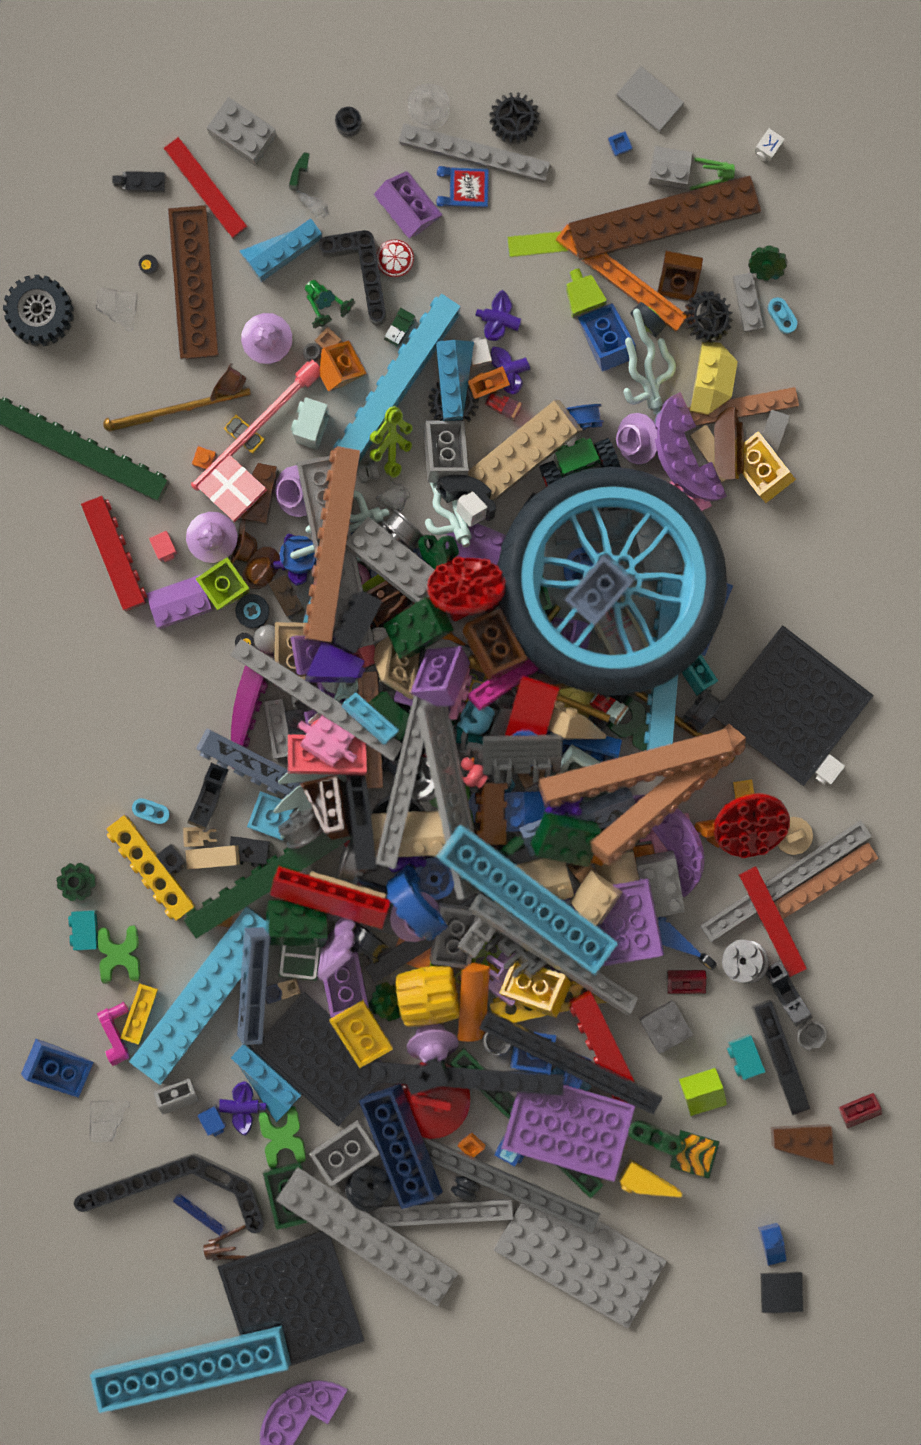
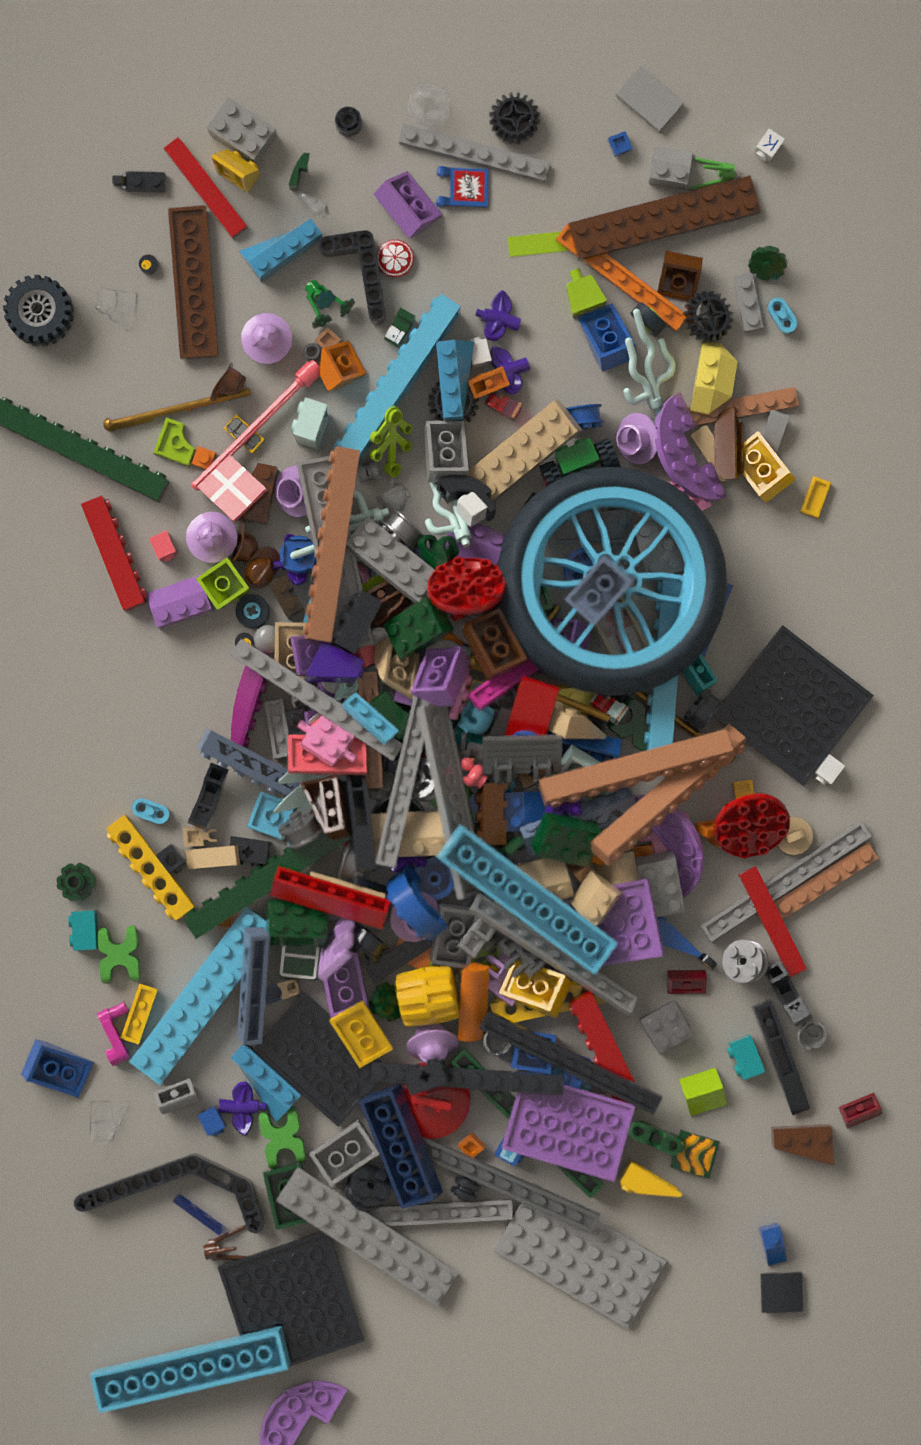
none -> lime tile [153,417,196,467]
none -> yellow slope [211,149,260,193]
none -> yellow tile [800,476,831,519]

